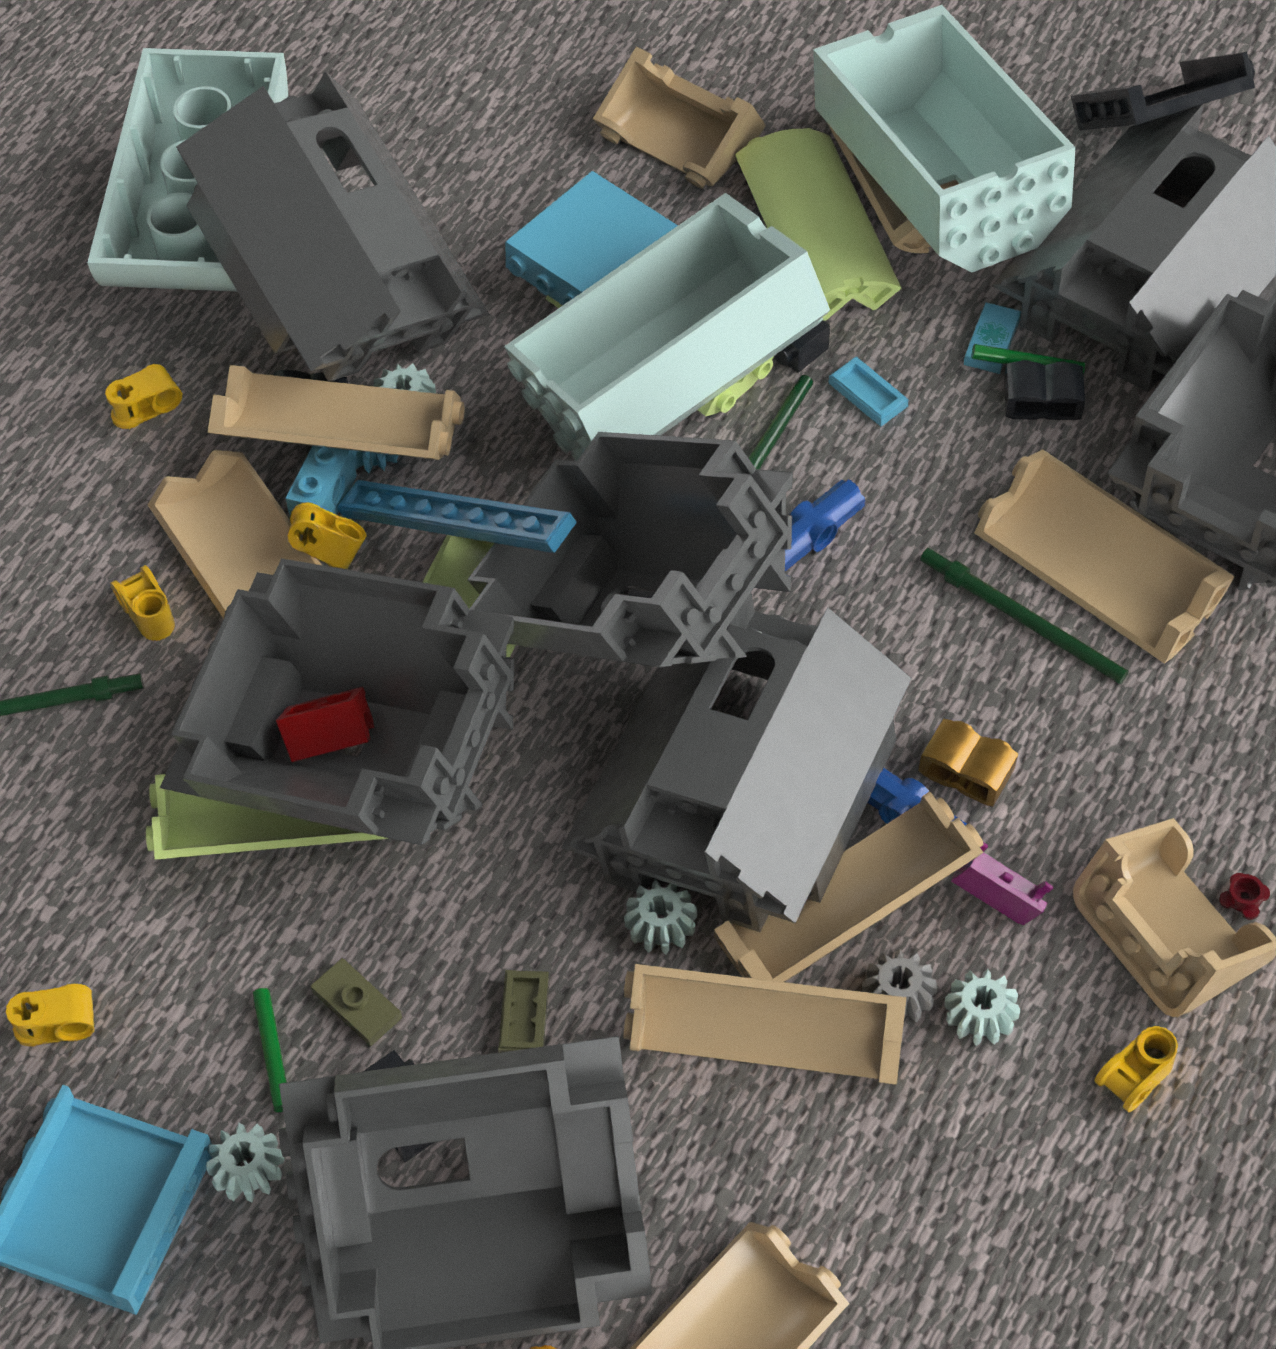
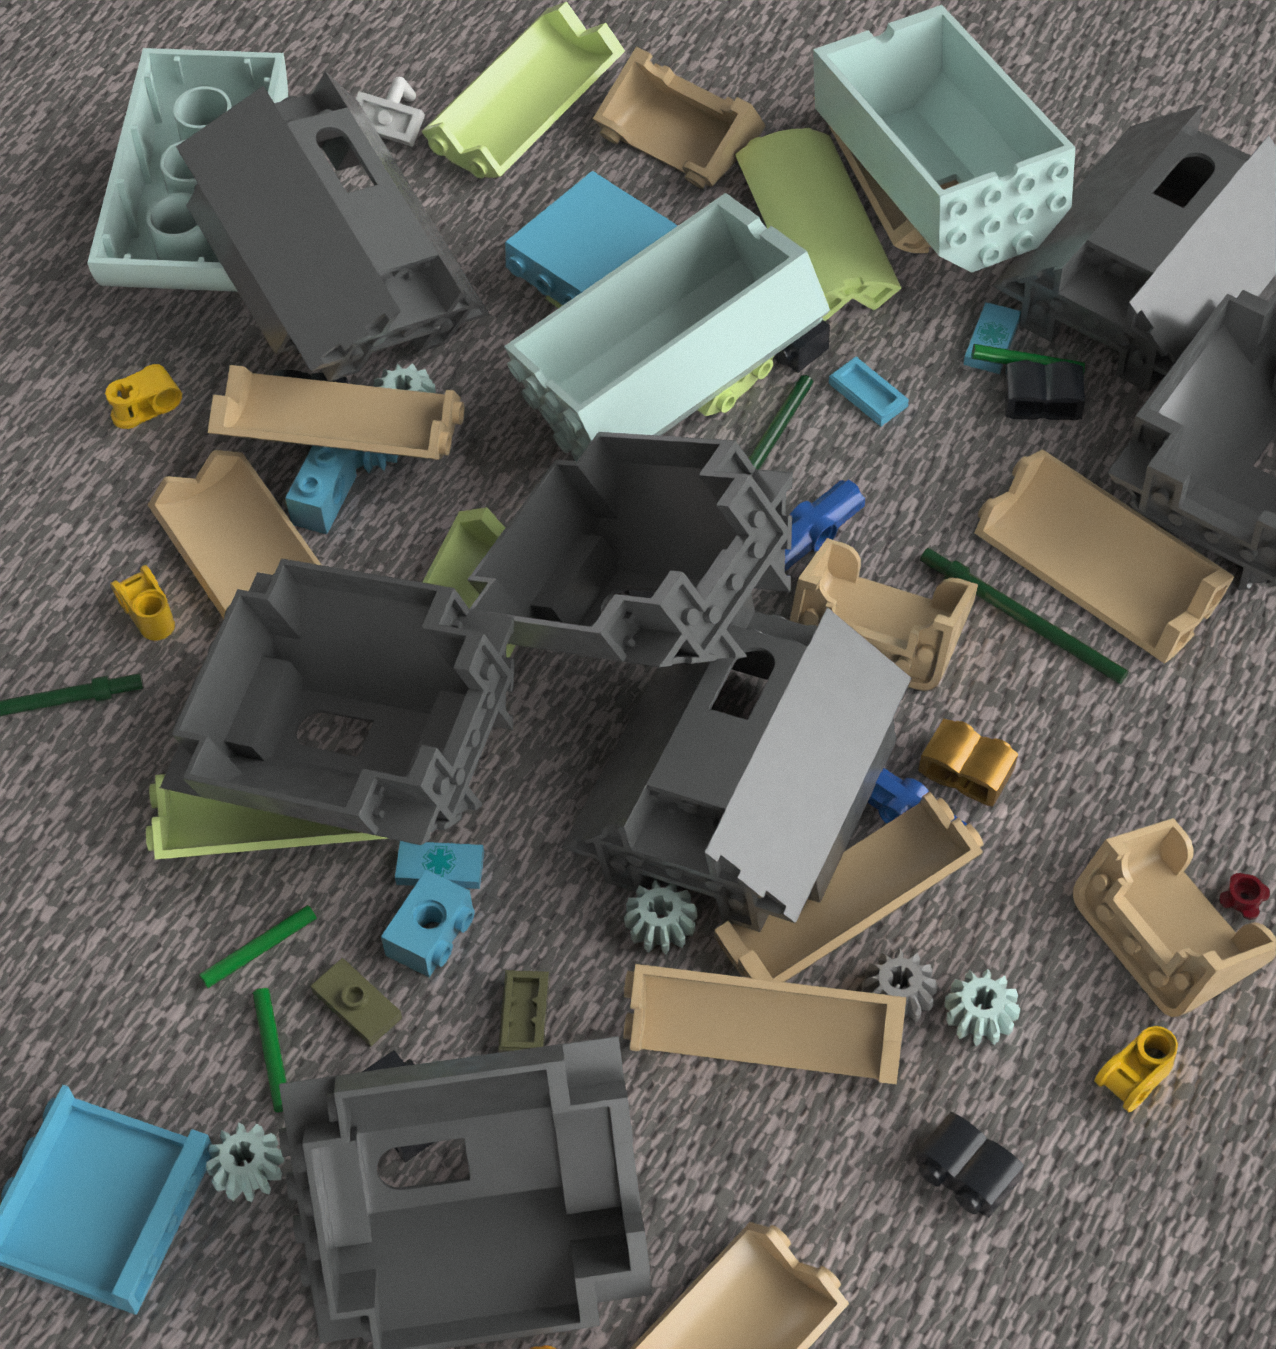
yellow piece [6,984,94,1046] -> none
red hinge [276,687,374,762] -> none
yellow piece [287,502,367,569] -> none
dark azure tile [337,480,577,553] -> none
magenta hinge [951,842,1053,925] -> none
black panel [1071,52,1255,130] -> none
none -> green bar [199,905,317,989]
none -> white plate [356,77,425,147]
none -> medium azure brick [381,870,475,977]
none -> medium azure tile [395,841,484,889]
none -> yellowish green cylinder [421,1,625,178]
none -> tan windscreen [790,538,978,691]
none -> black brick [916,1112,1024,1218]

